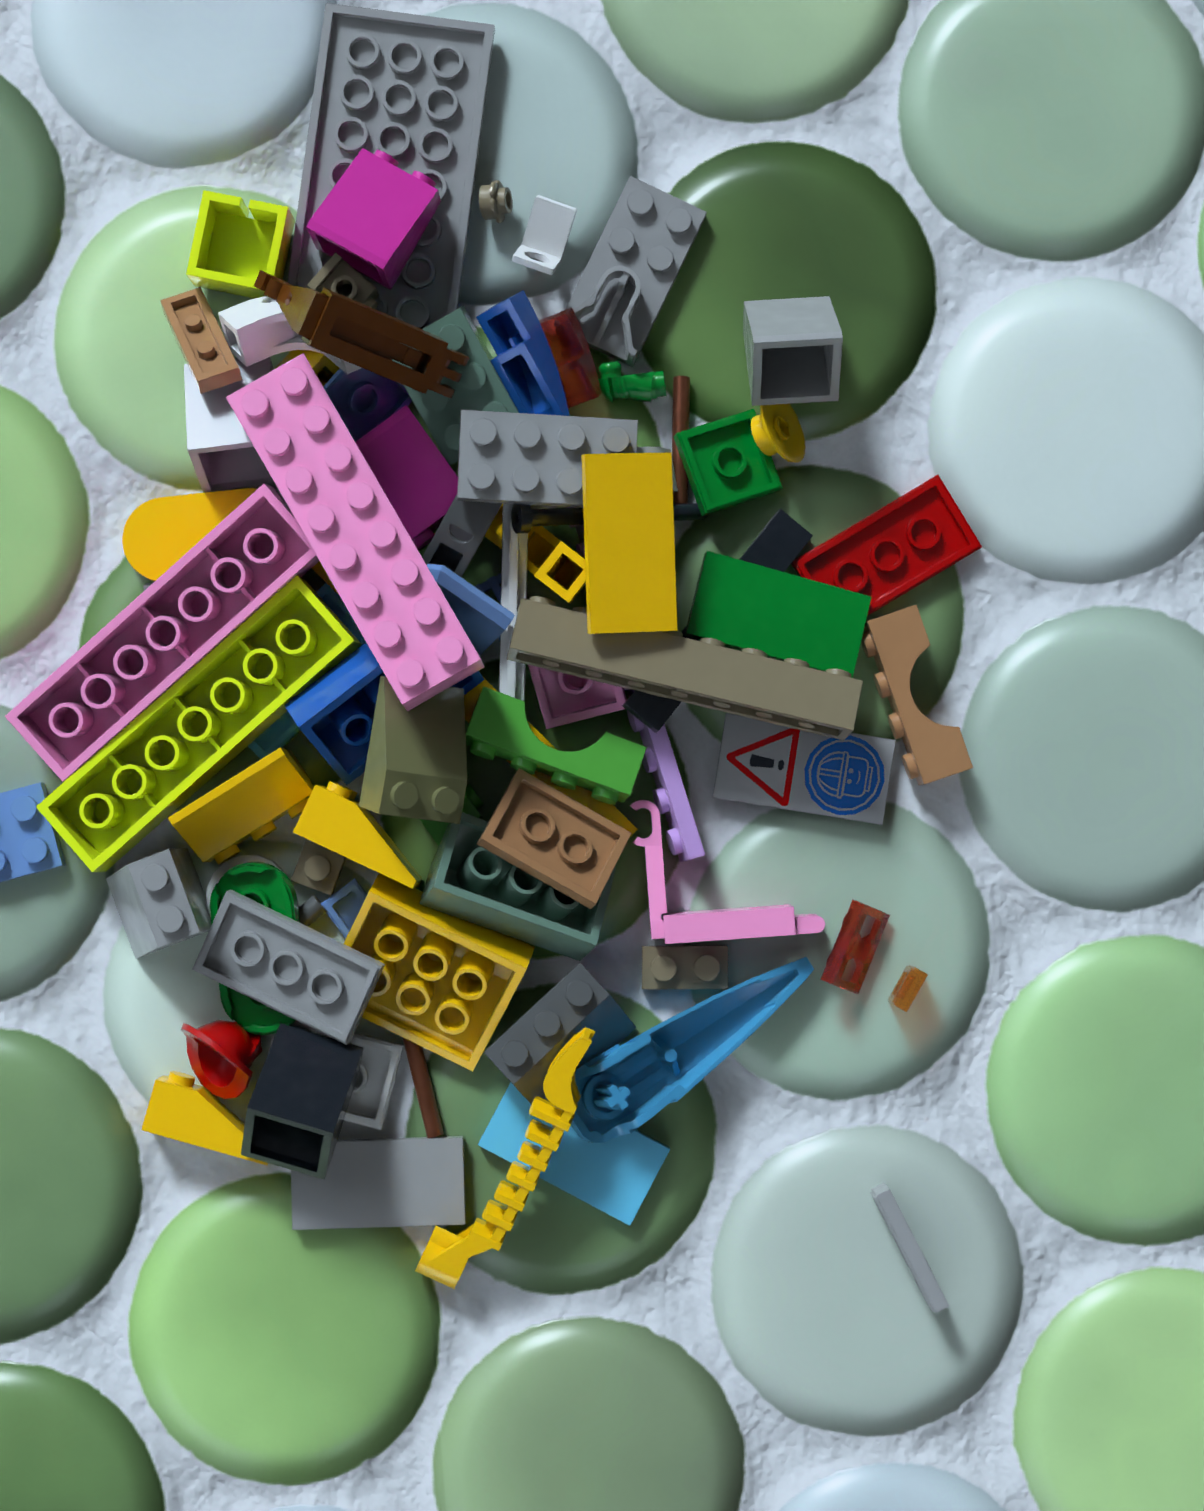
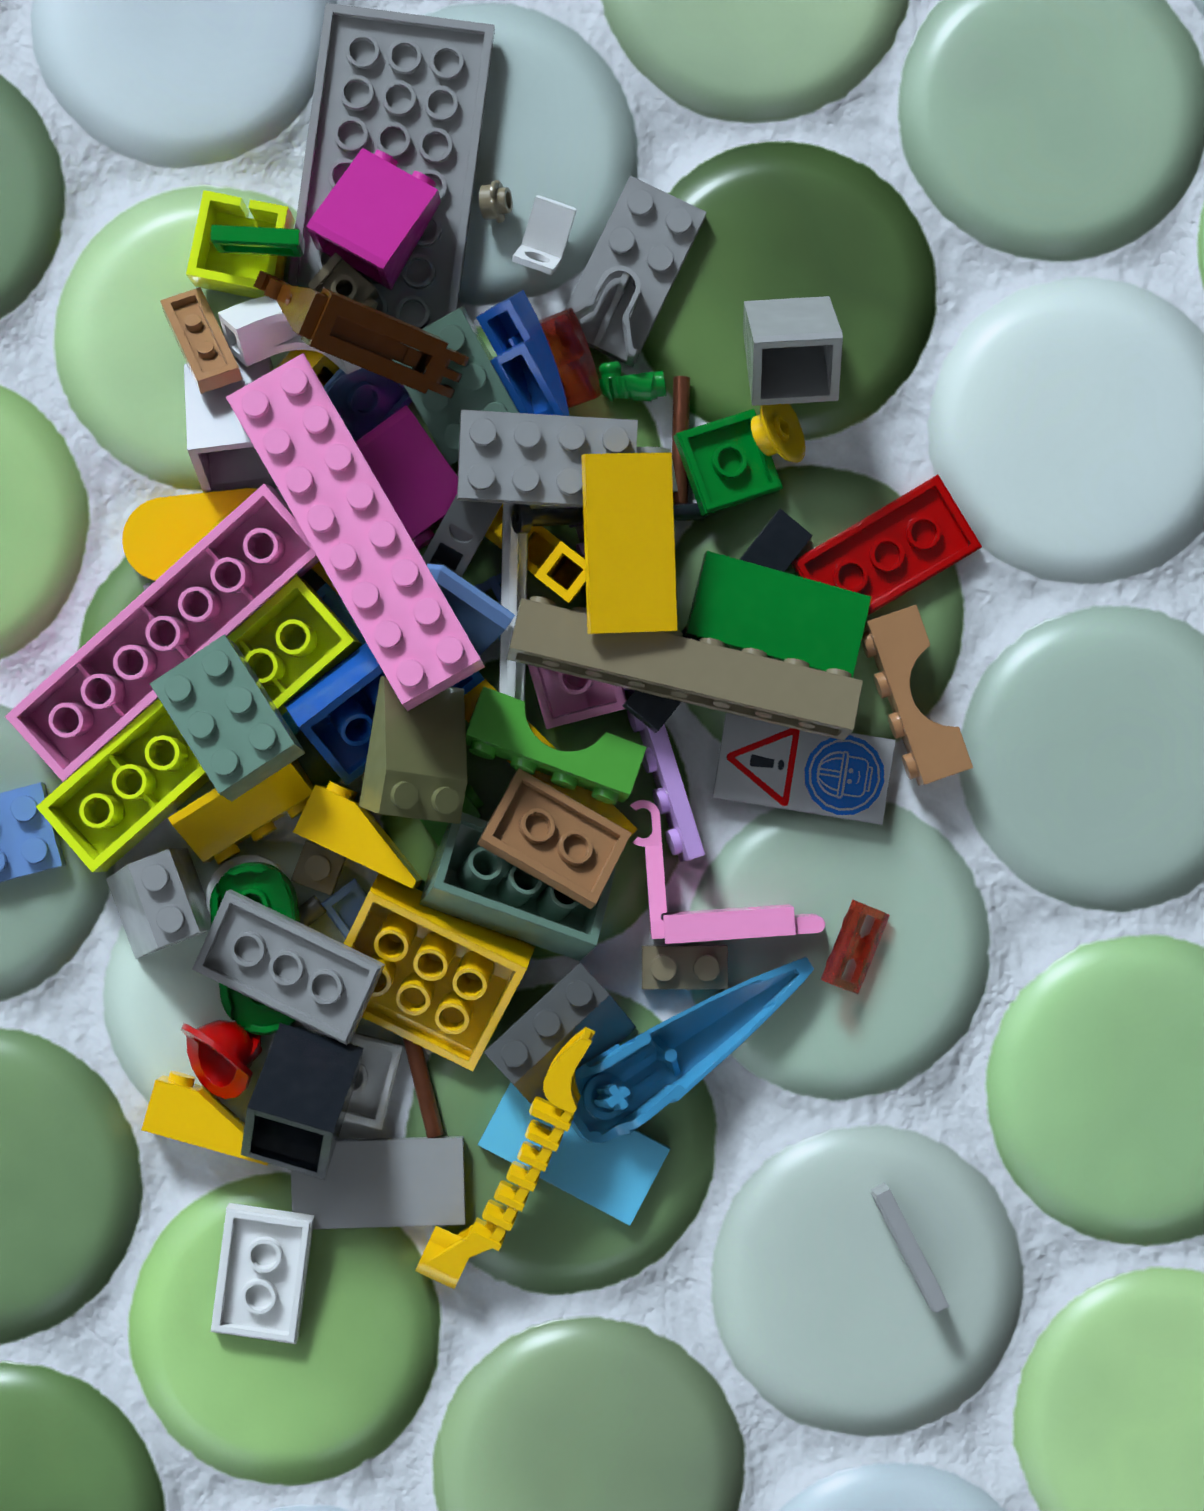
clear orange tile [888,965,928,1012] -> none
none -> sand green brick [149,634,305,802]
none -> green tile [210,225,305,257]
none -> white tile [211,1203,315,1344]

